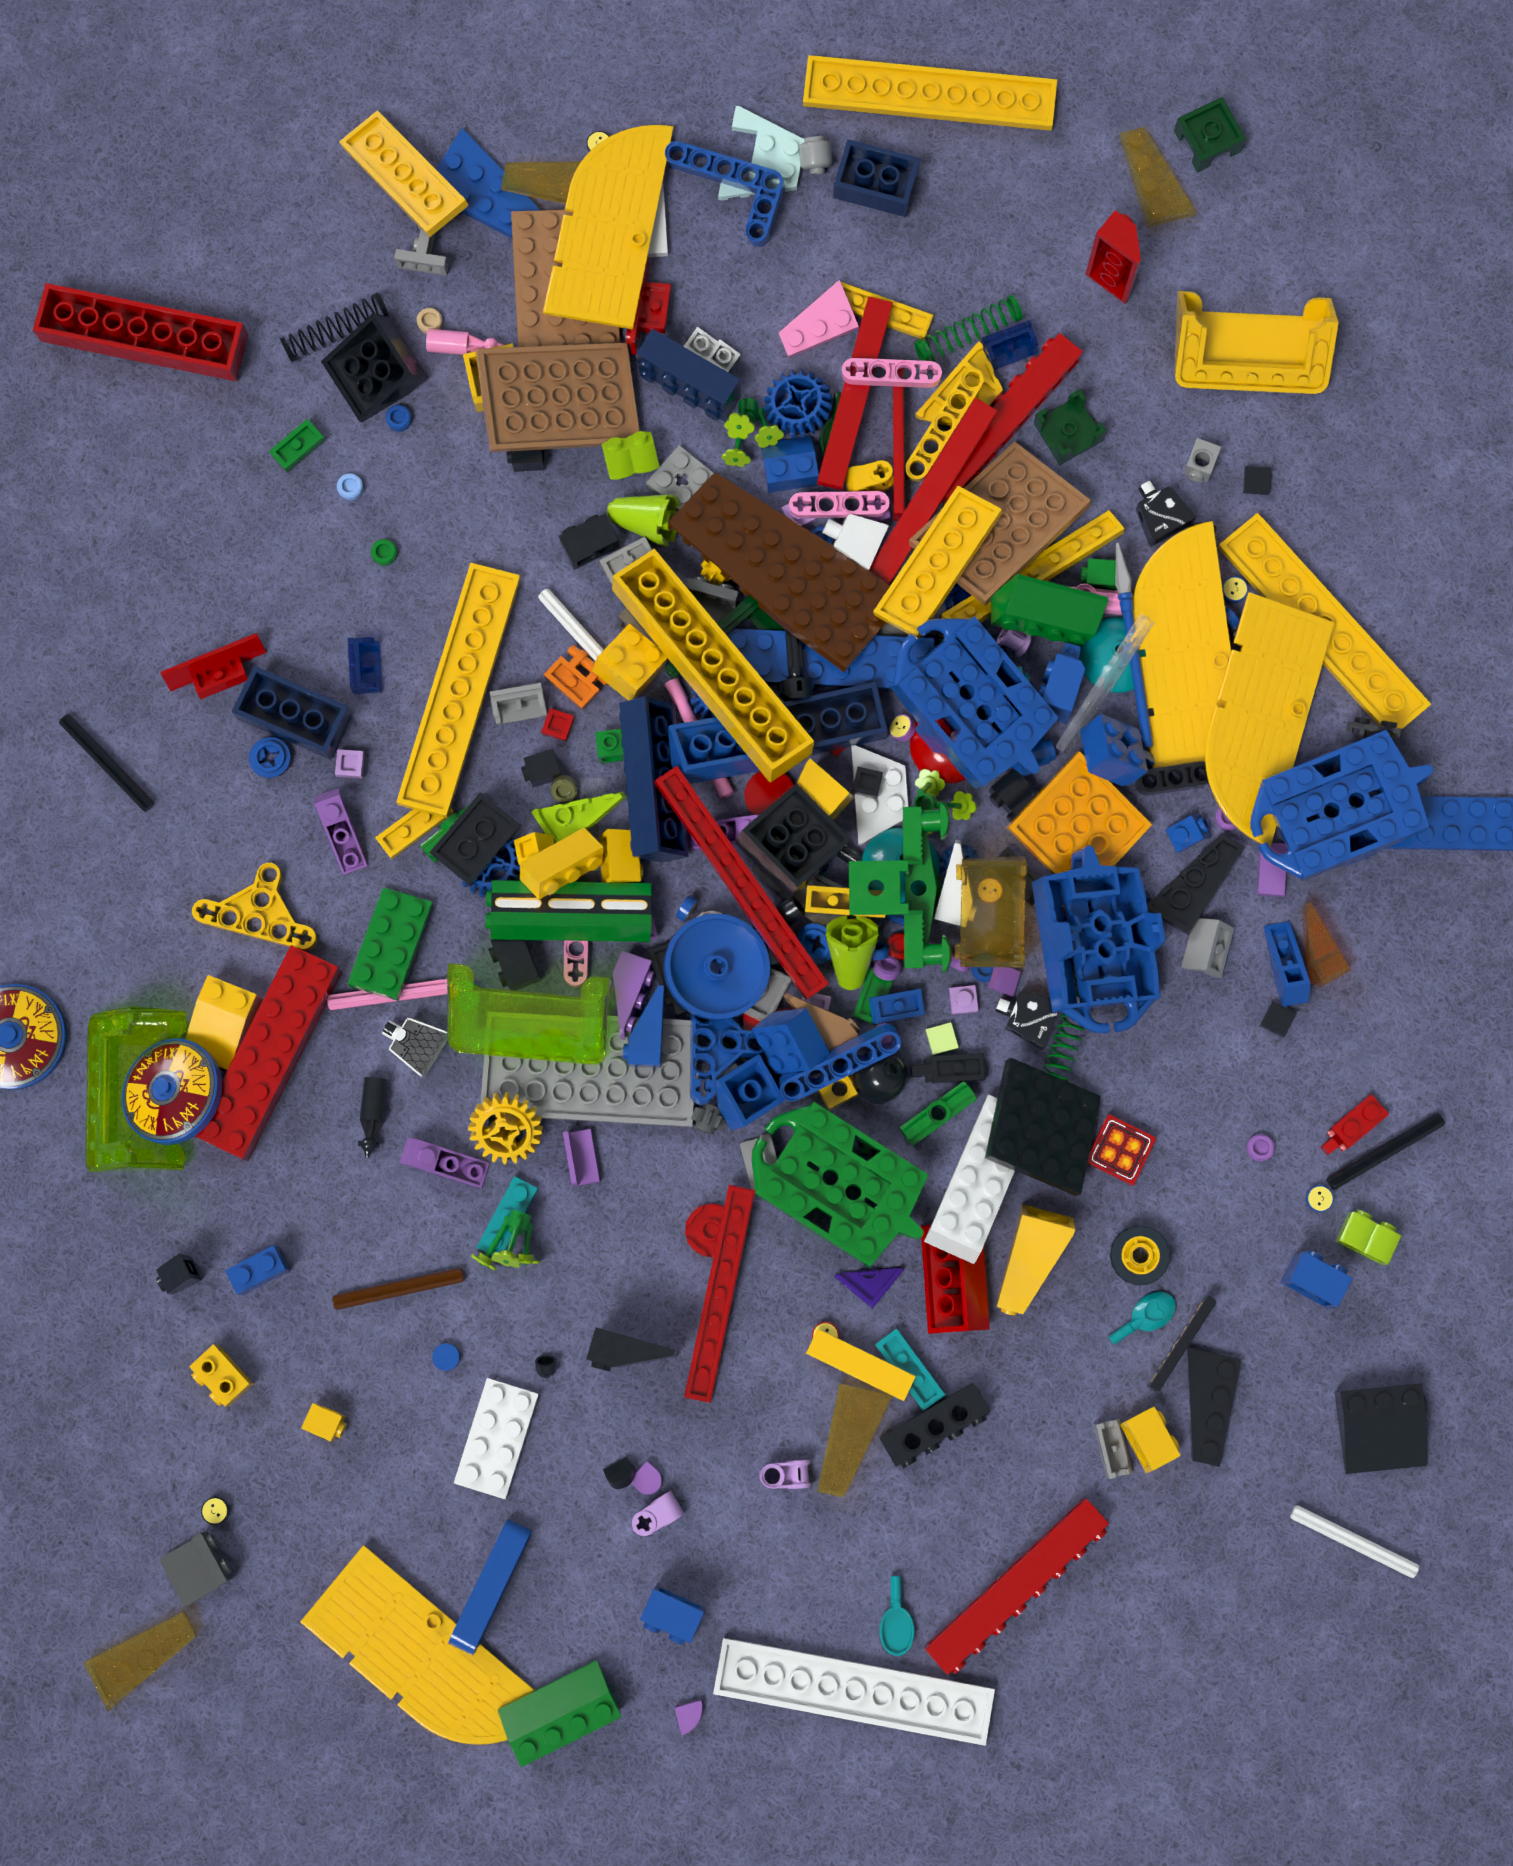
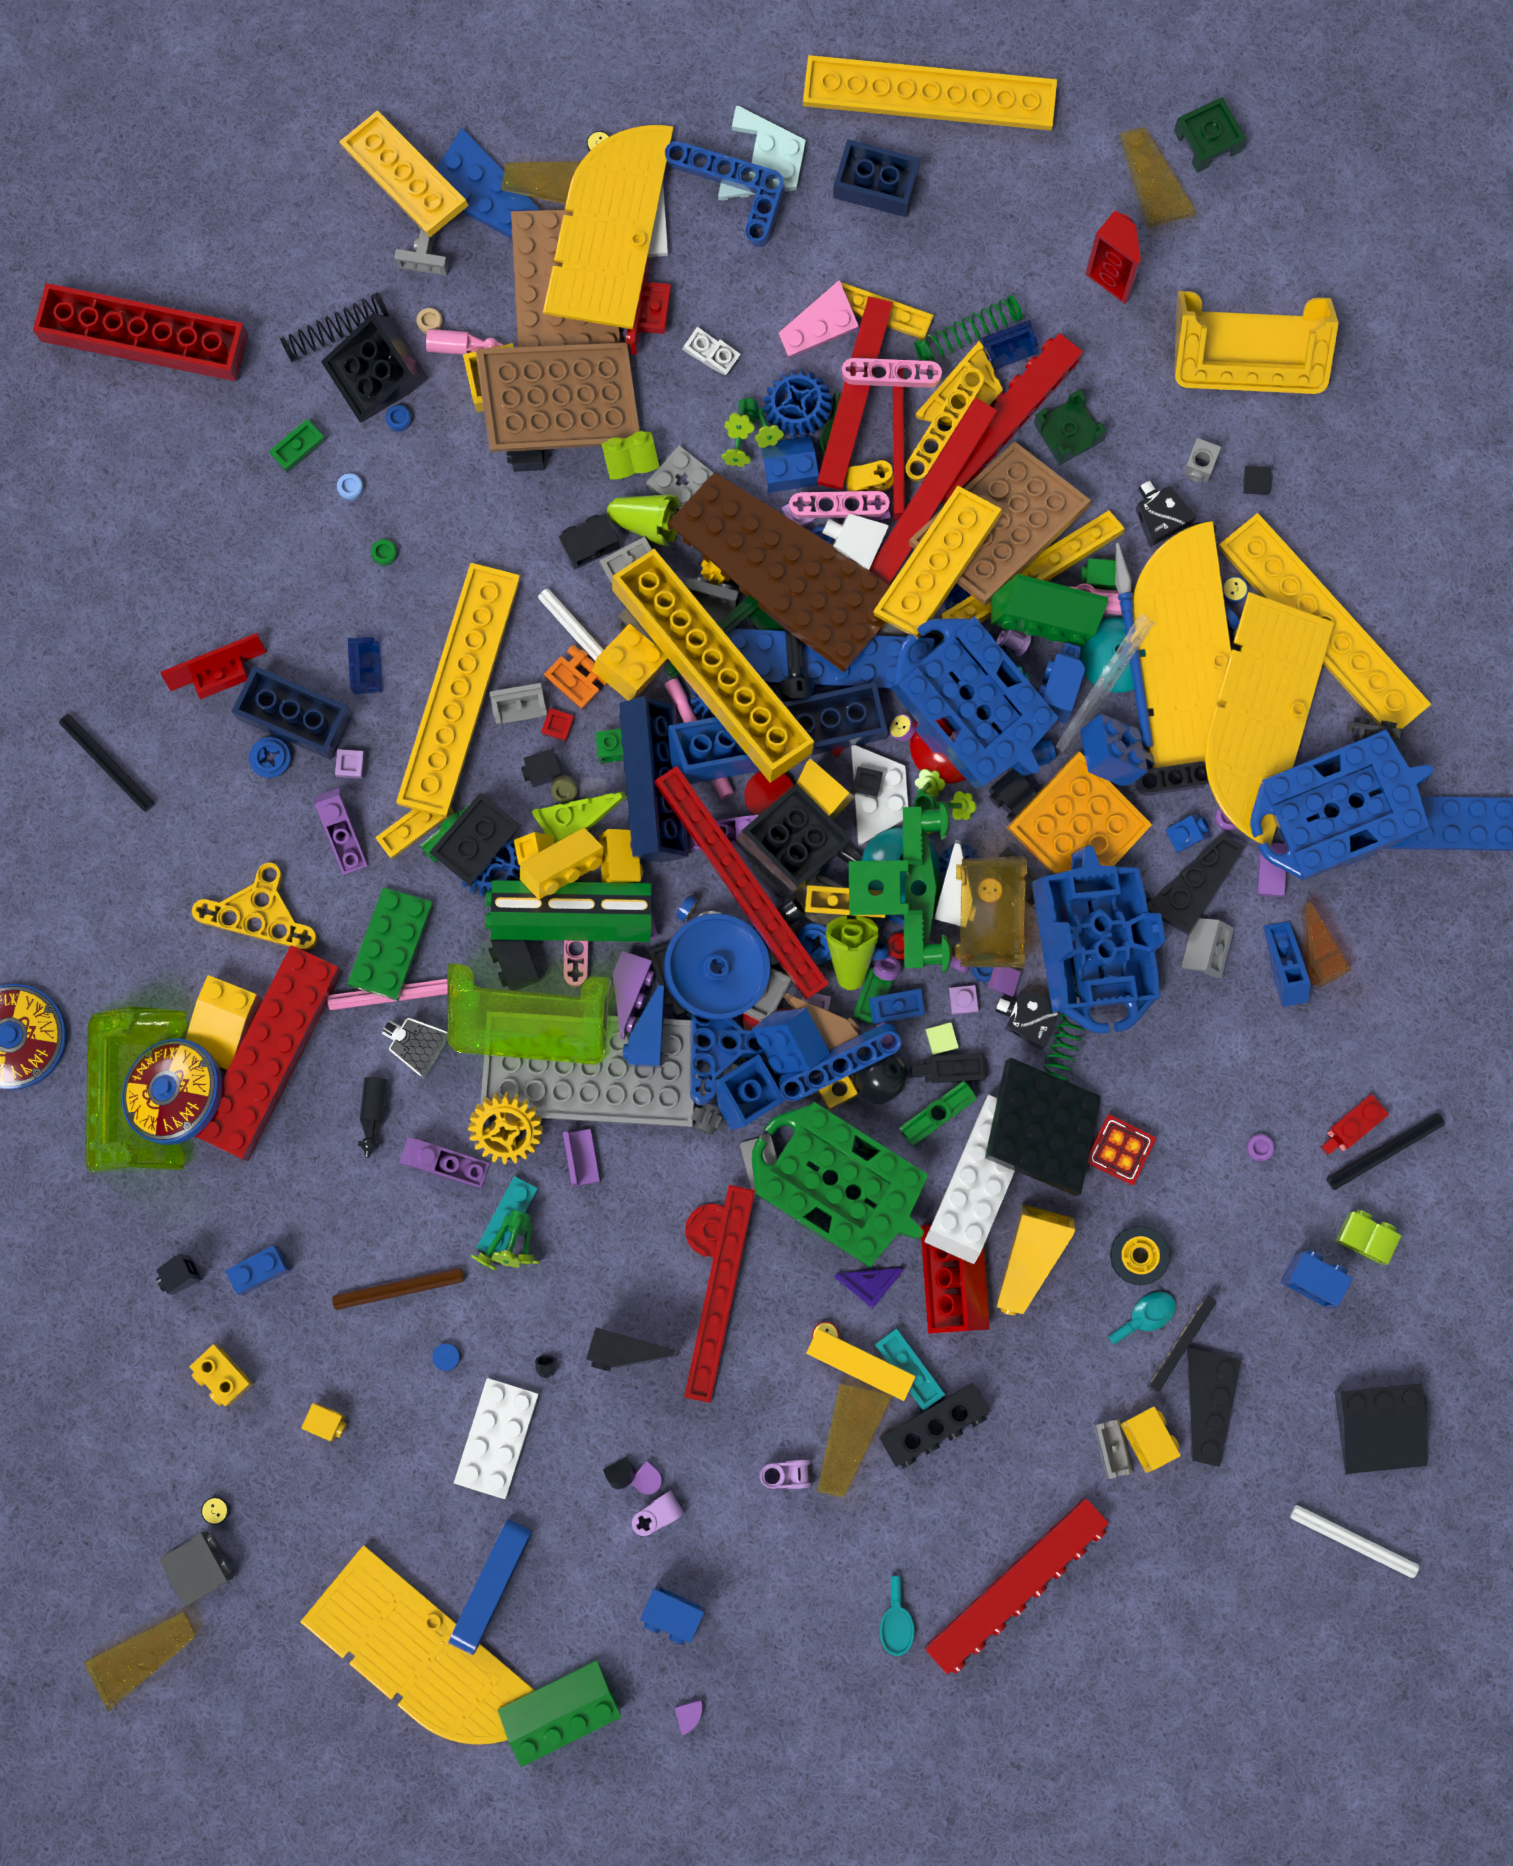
dark blue brick [636,329,741,422] -> none
white plate [713,1637,995,1746] -> none
light grey head [799,136,833,175] -> none
black tile [1259,1001,1297,1038] -> none
light yellow tile [1305,1185,1334,1213] -> none

